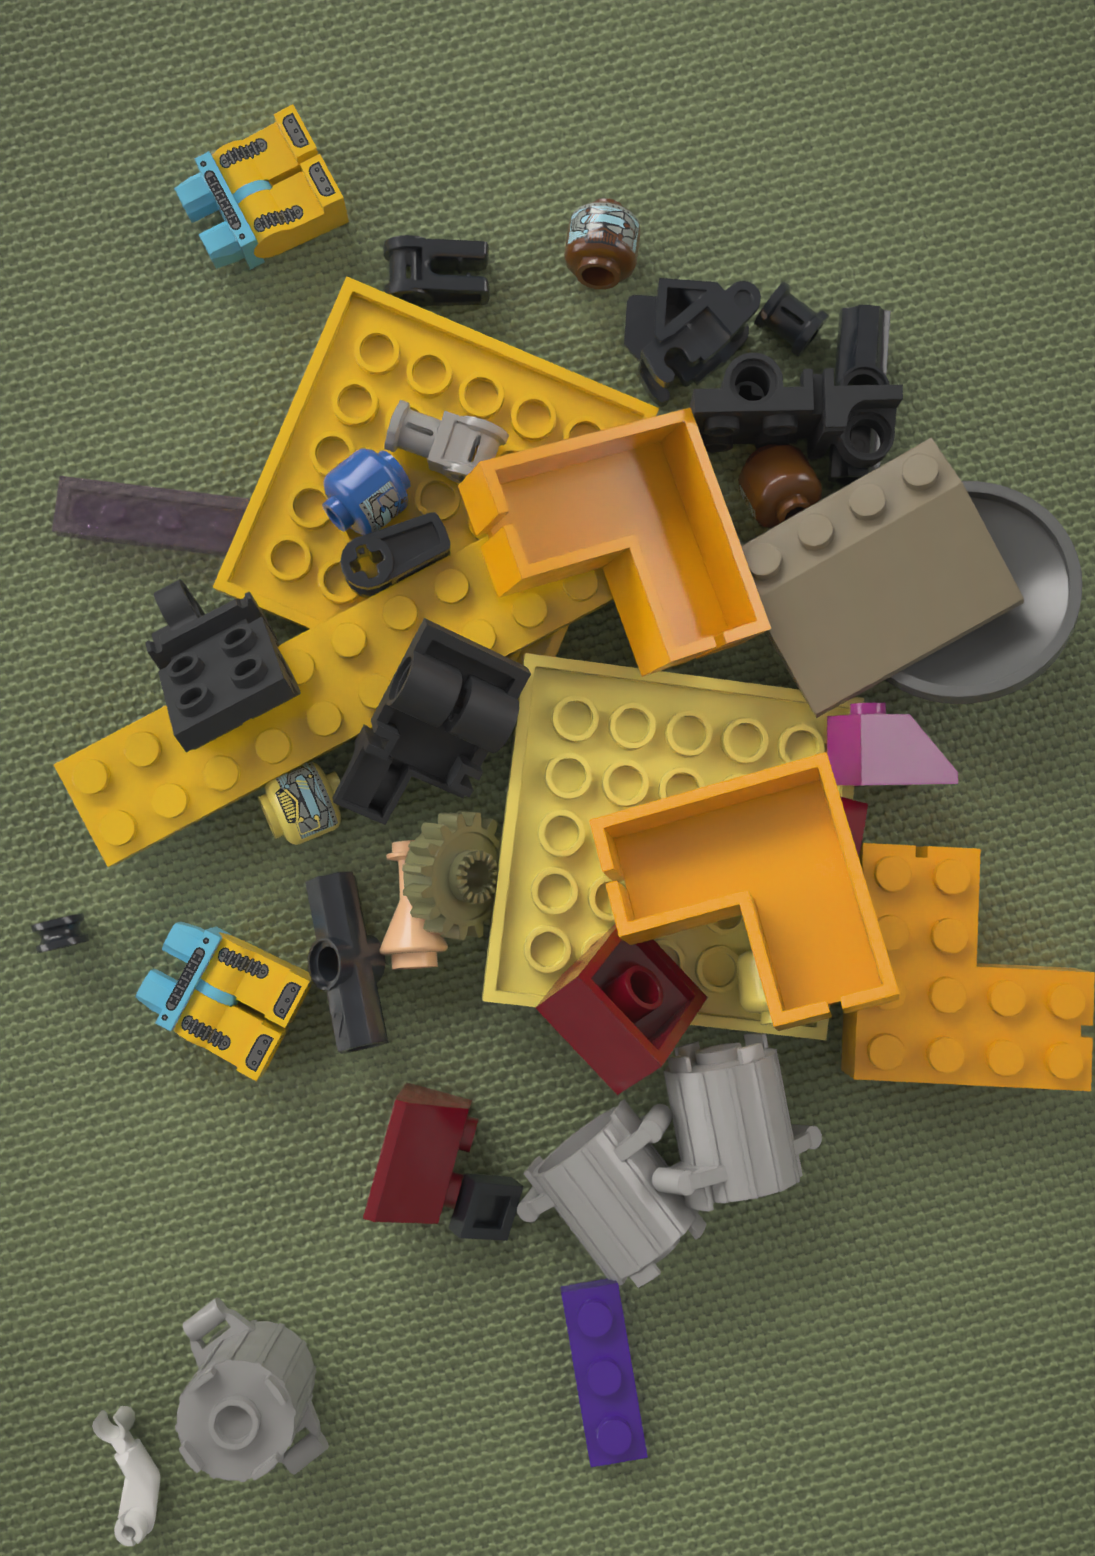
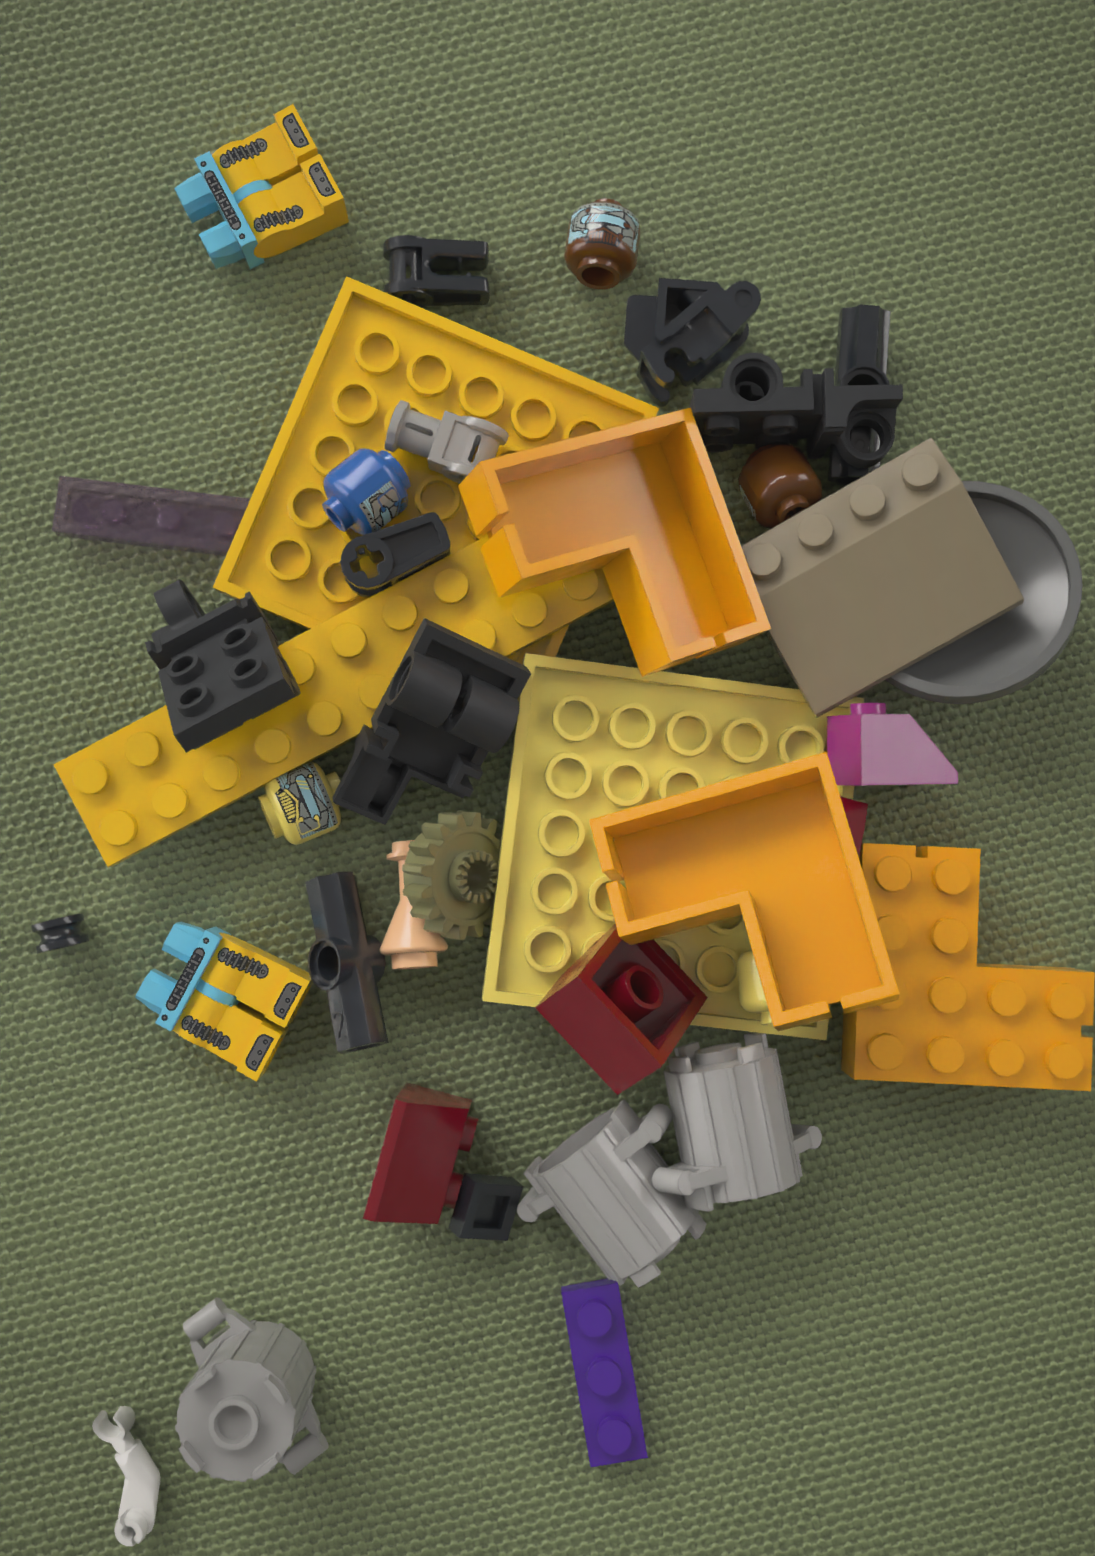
black bush [754,282,829,357] -> none

